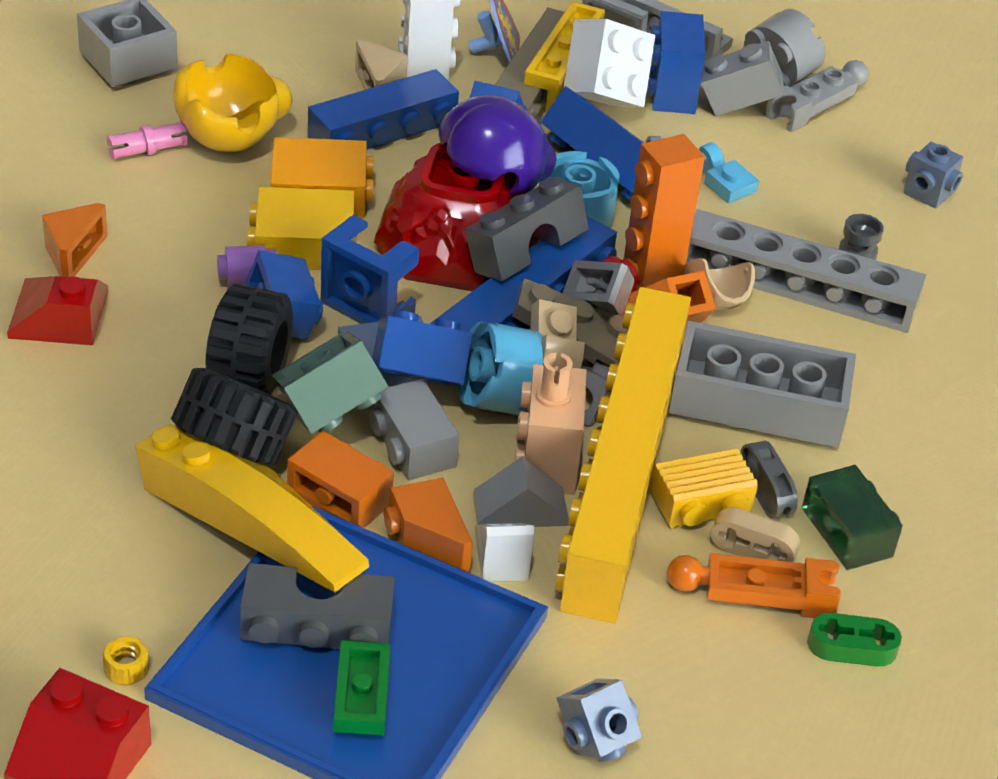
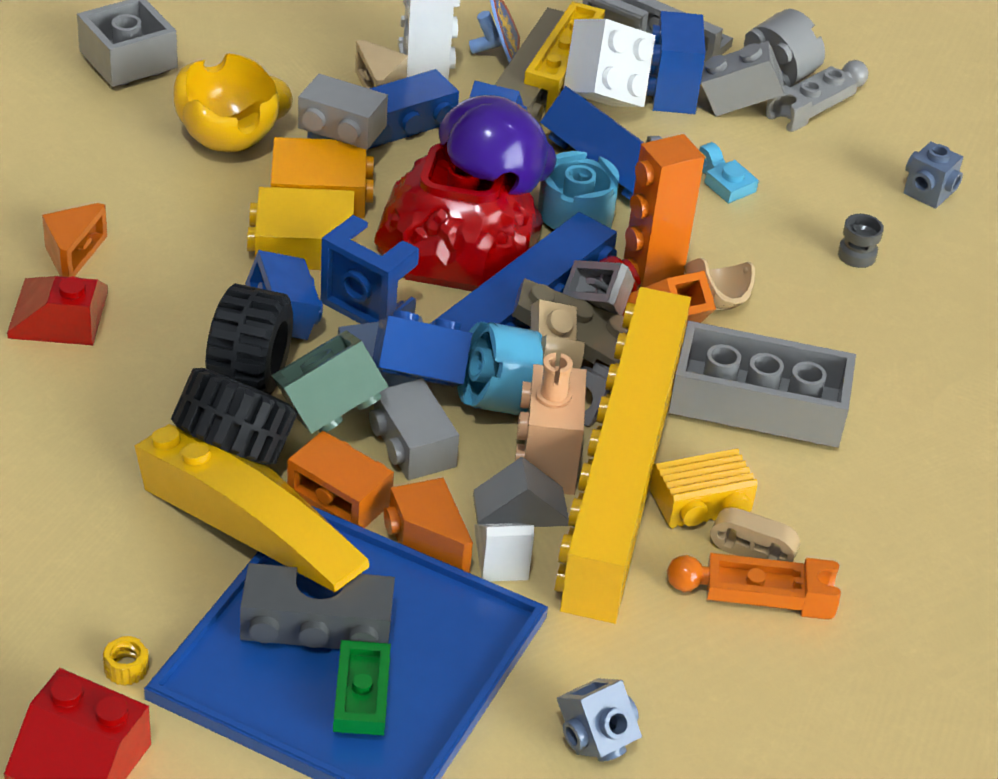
bright pink pin [107,121,188,160] -> none
medium lavender brick [217,245,276,287] -> none
dark grey arch [465,177,589,281] -> none
light grey brick [686,209,926,333] -> none
dark grey piece [740,440,798,518] -> none
clear green brick [802,464,903,570] -> none
green beam [807,613,902,667] -> none
none -> light grey brick [298,74,388,150]

